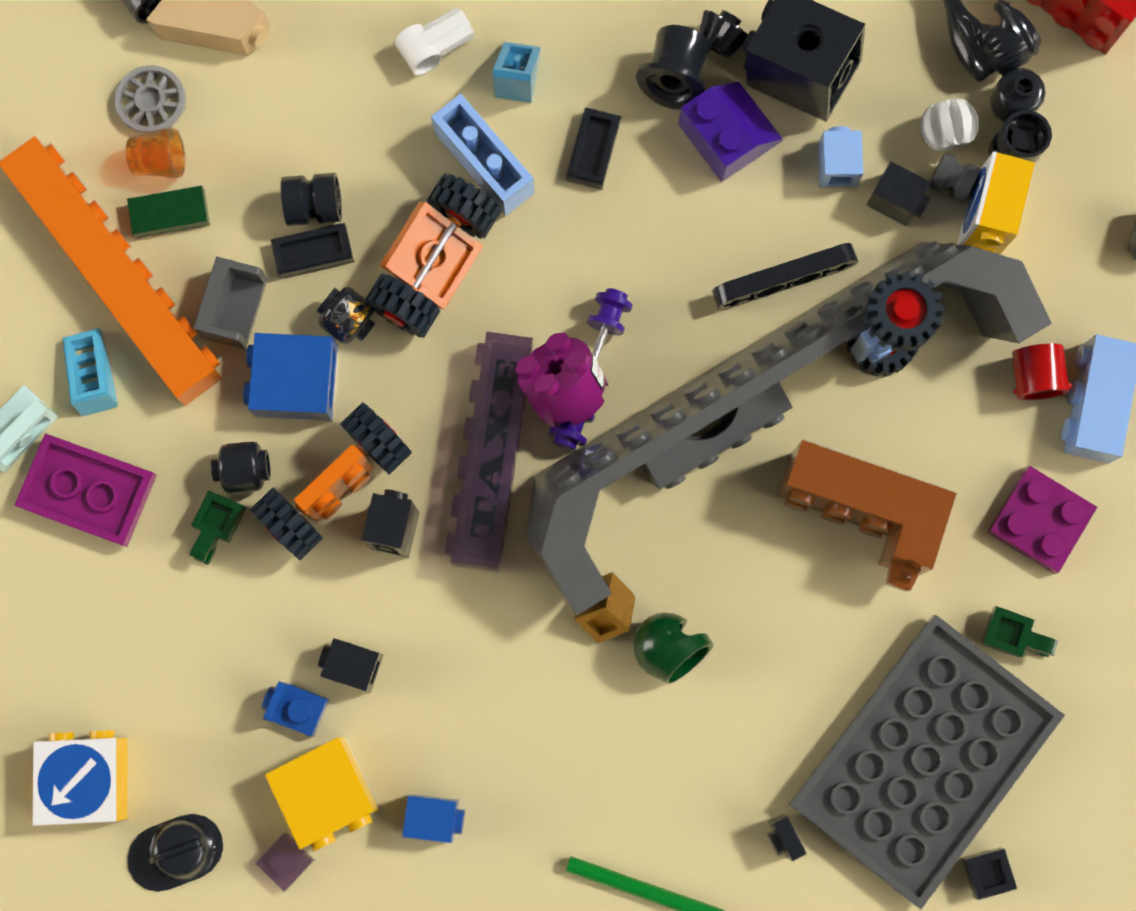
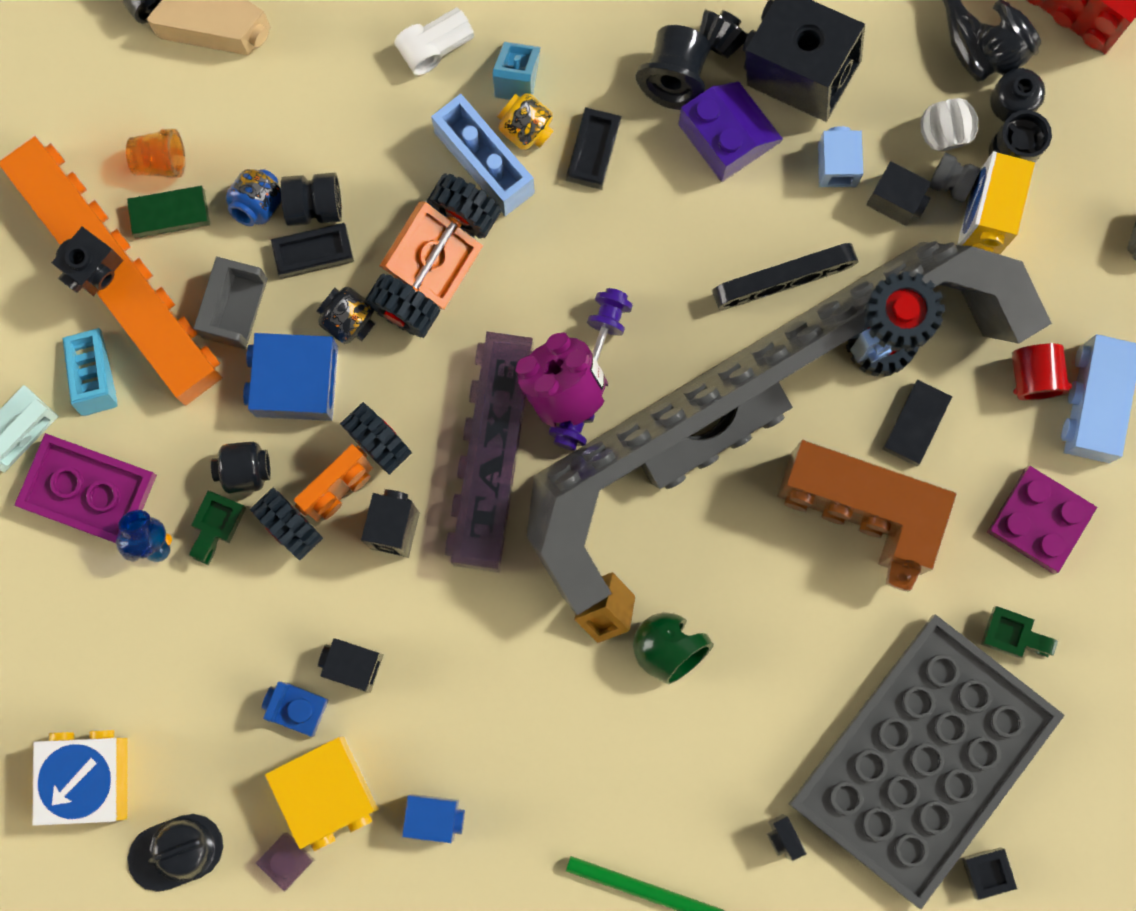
light grey wheel [115,65,186,135] -> none
none -> black brick [51,226,123,297]
none -> clear blue animal [116,510,172,562]
none -> blue head [226,169,282,226]
none -> head [497,93,553,150]
none -> black tile [882,379,953,466]

